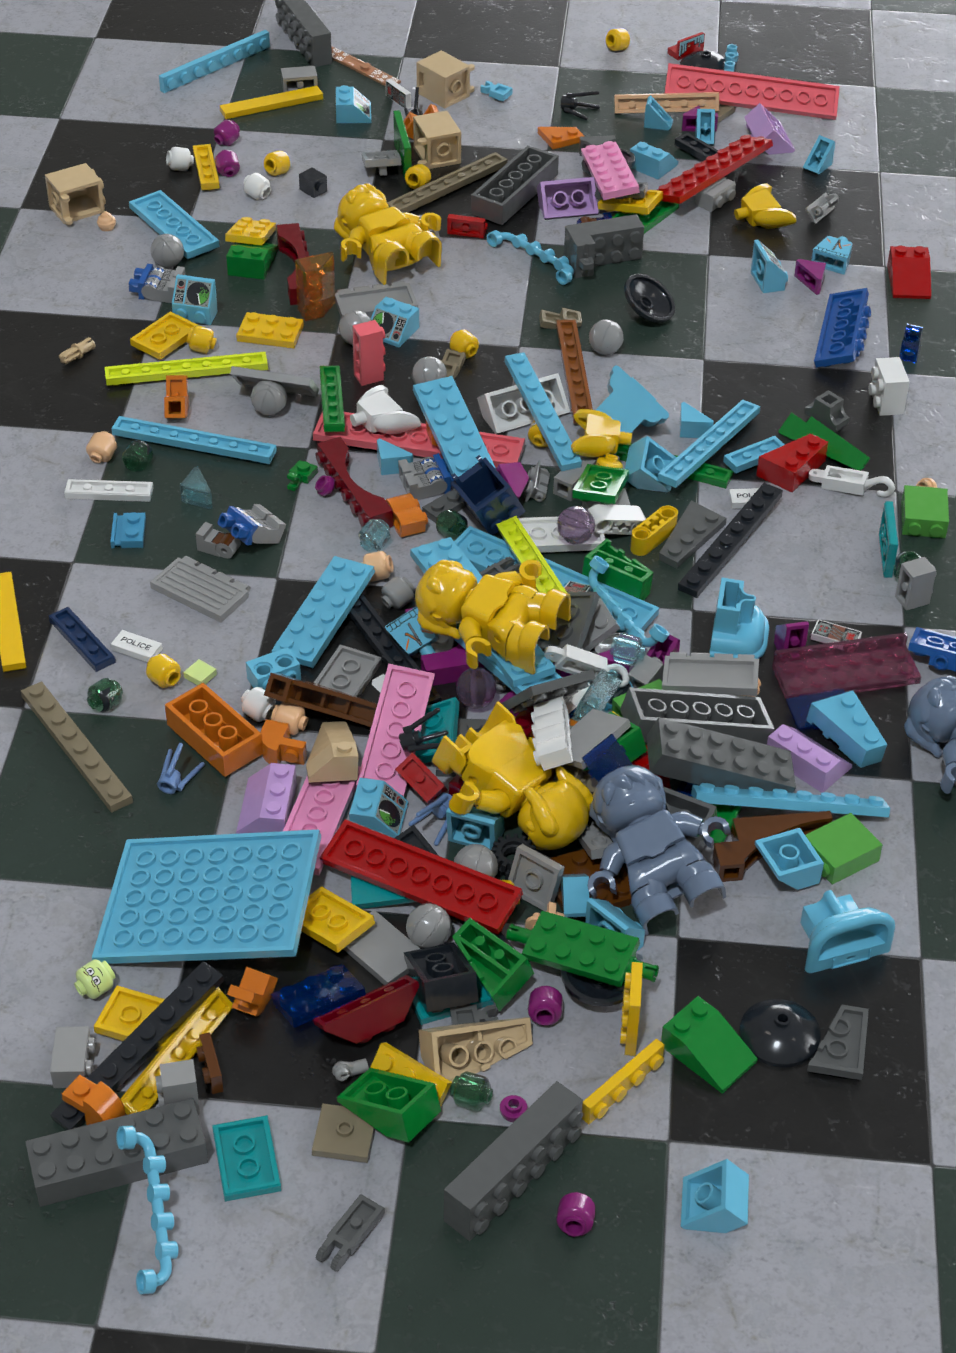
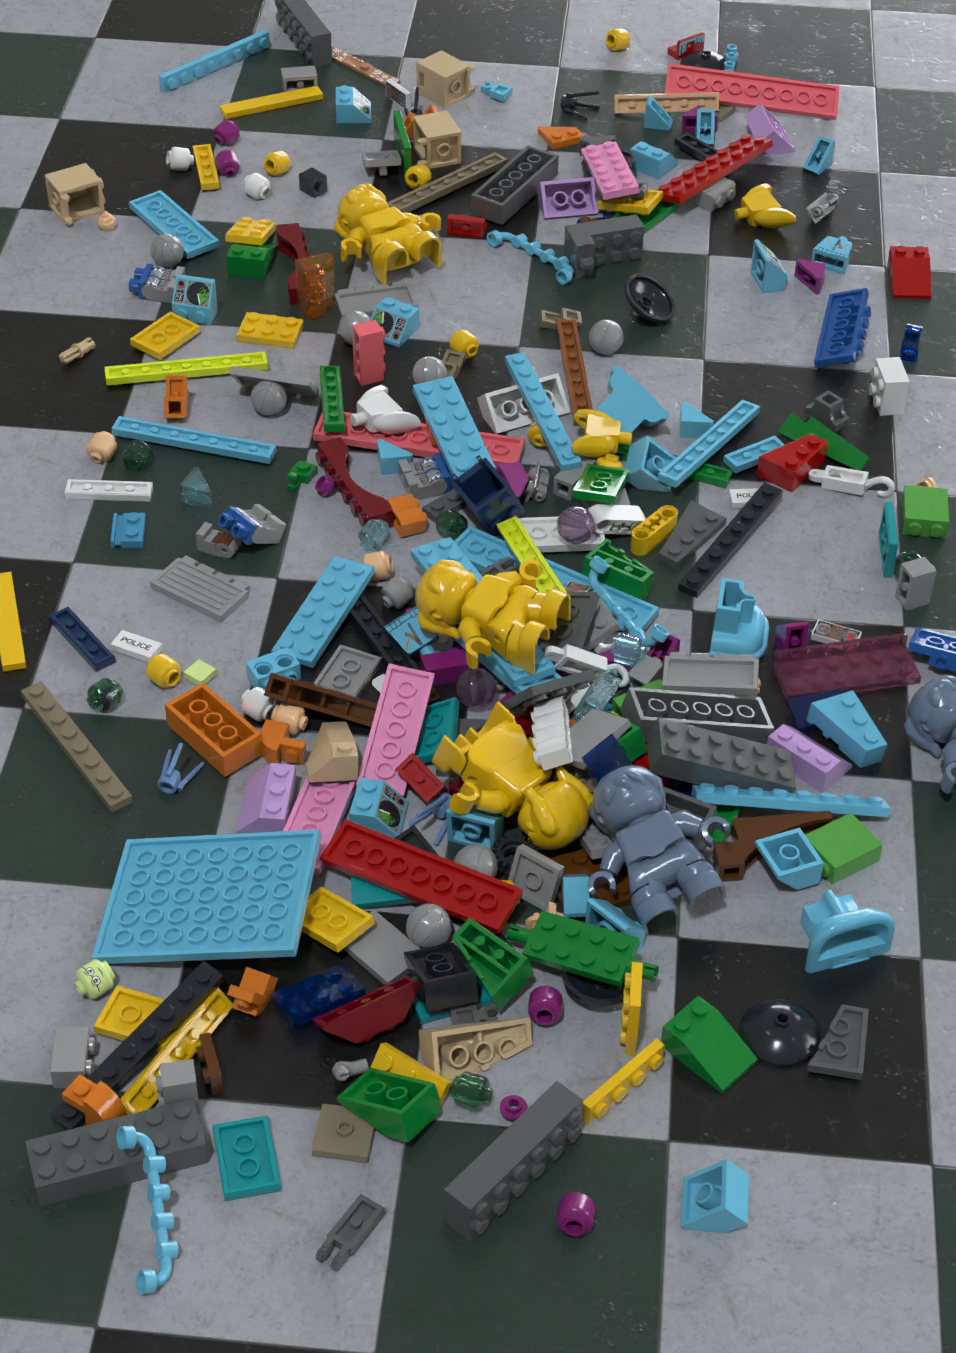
yellow head [186,325,217,354] -> none
black plant [399,708,455,753] -> none

